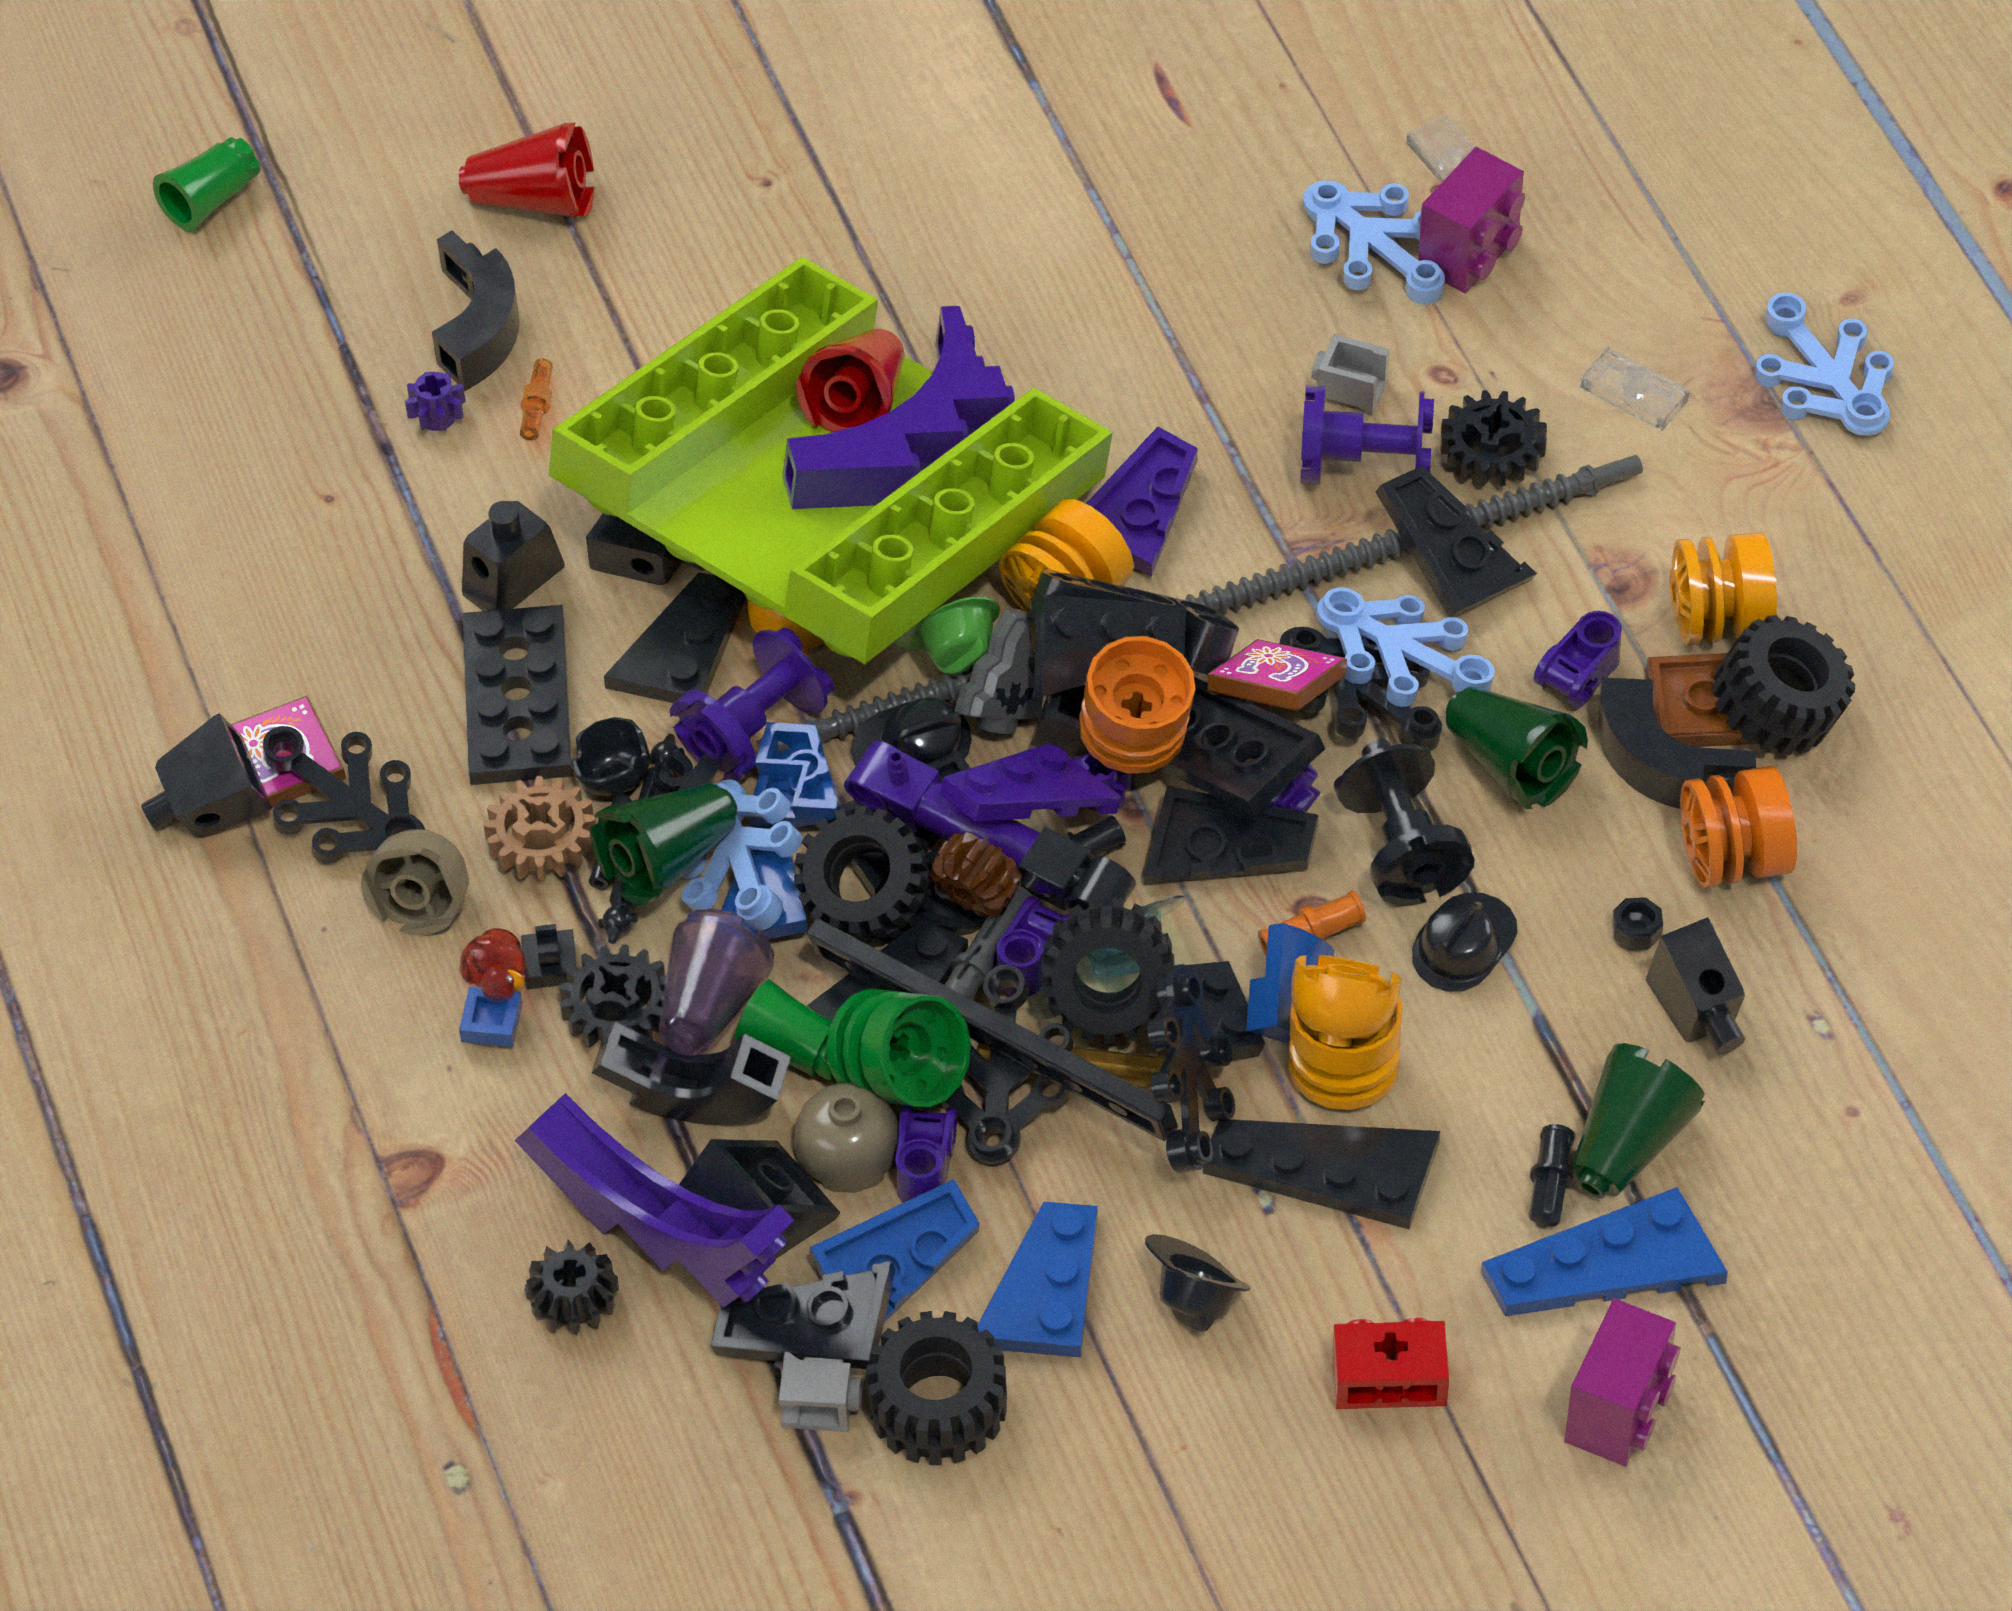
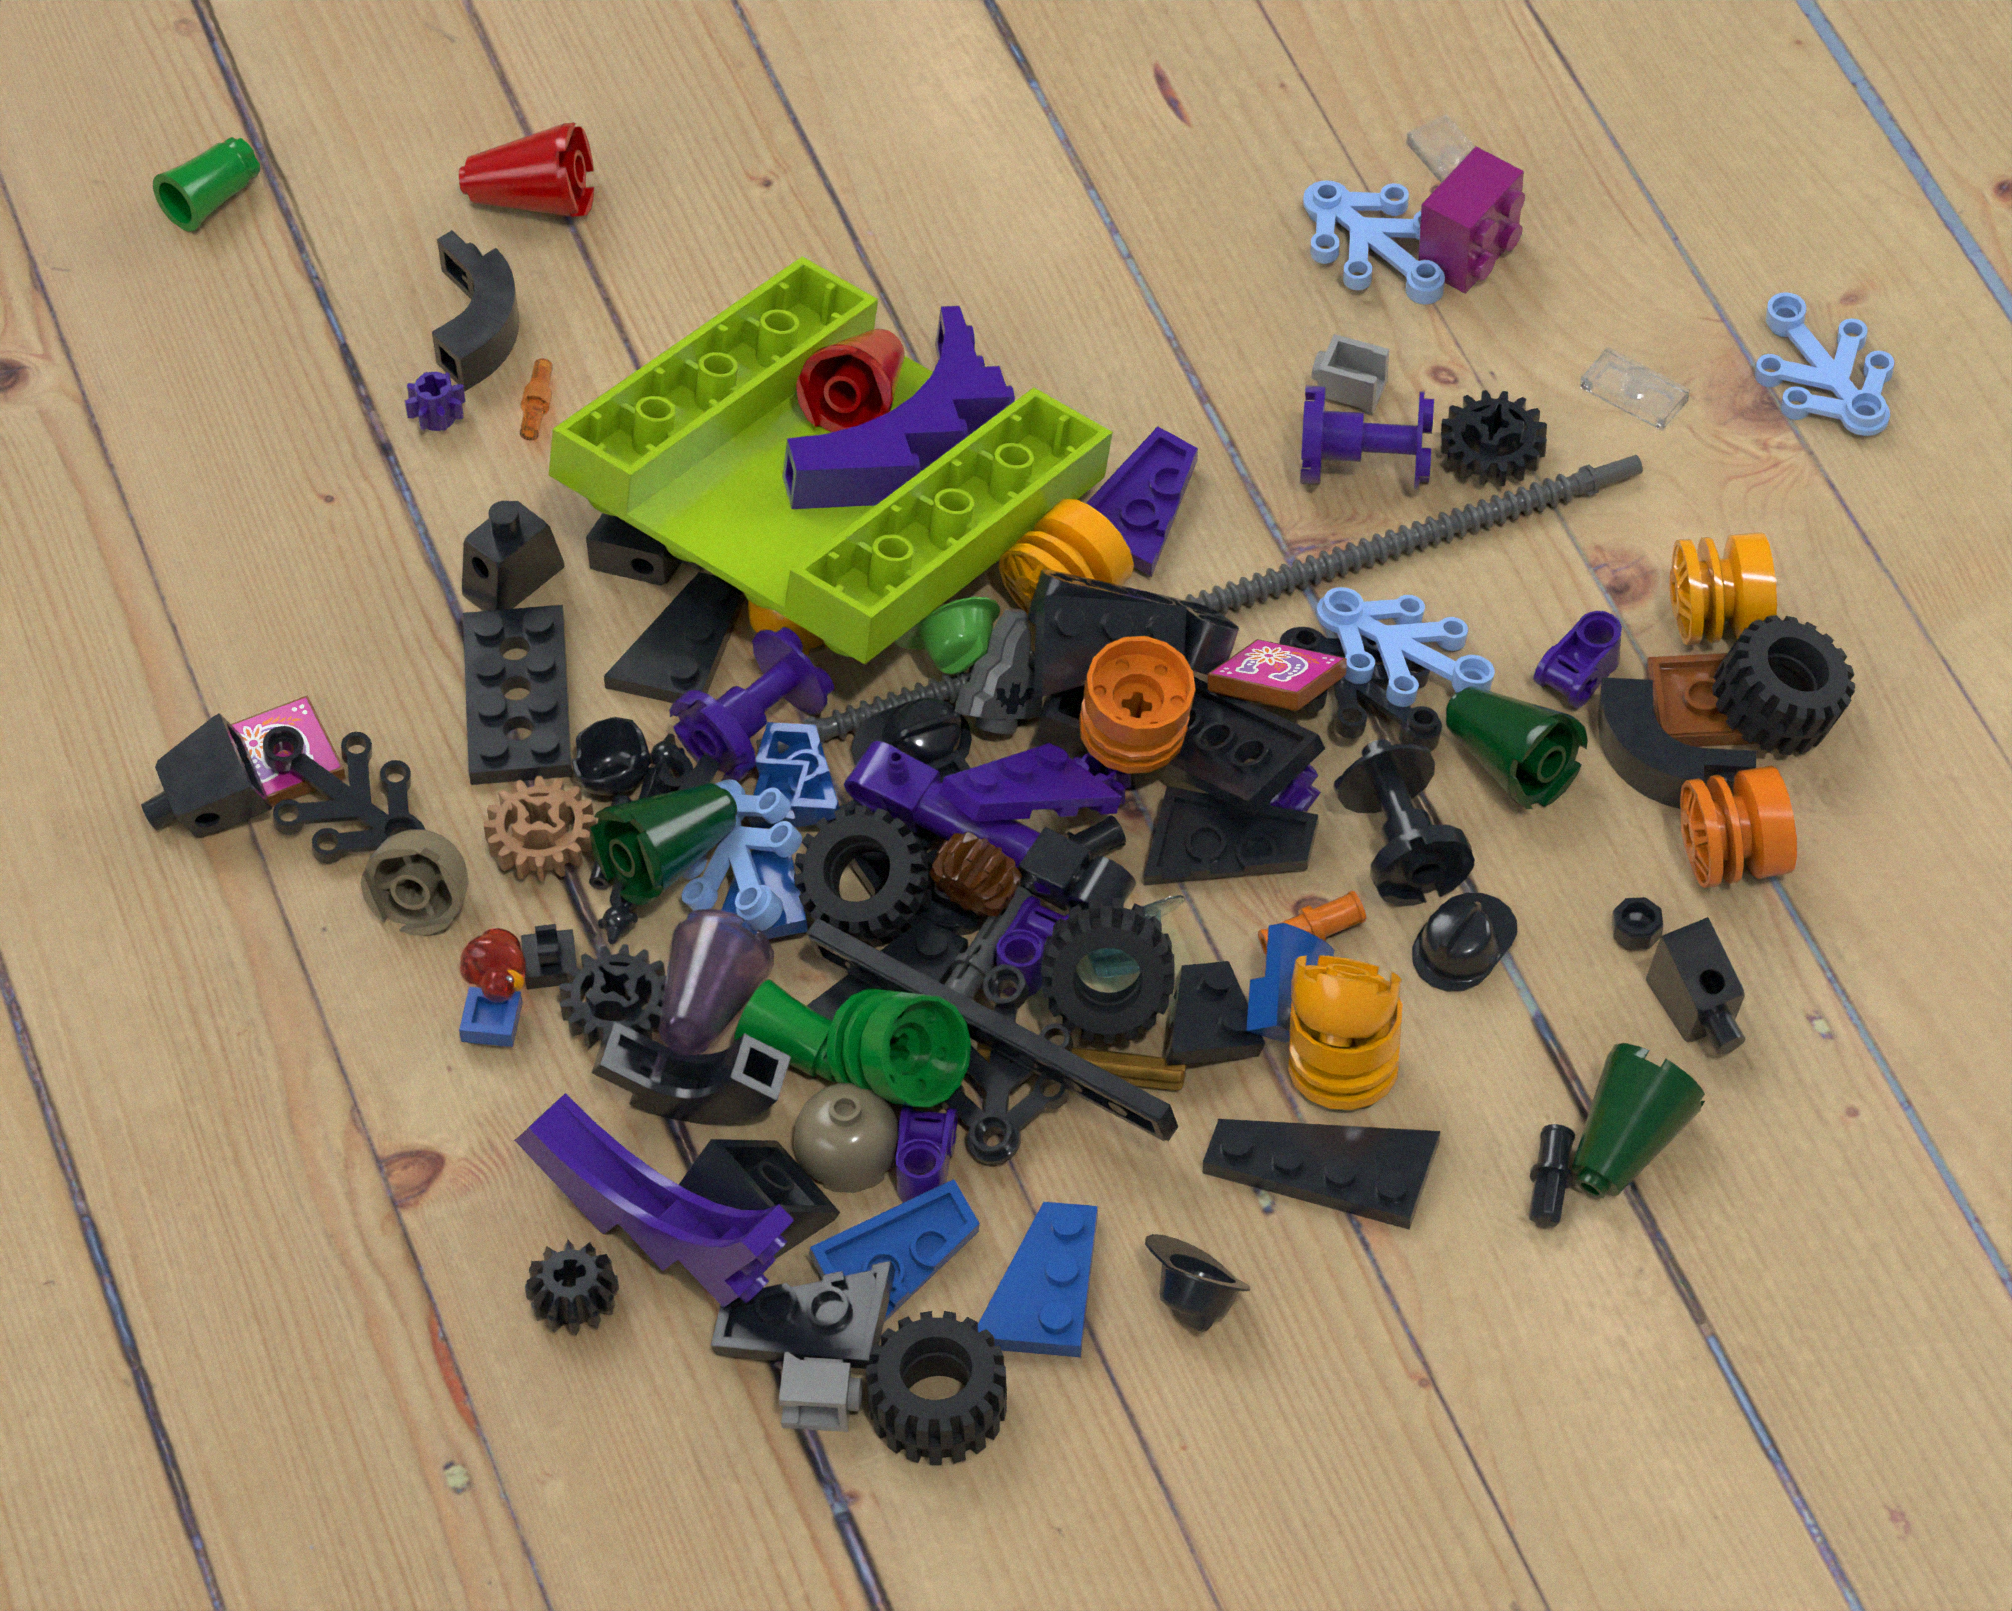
black plant [1148,964,1235,1173] -> none
red brick [1332,1318,1449,1409] -> none
black wing [1375,466,1537,617] -> none
blue wing [1481,1187,1728,1316] -> none
magenta brick [1564,1298,1681,1467] -> none

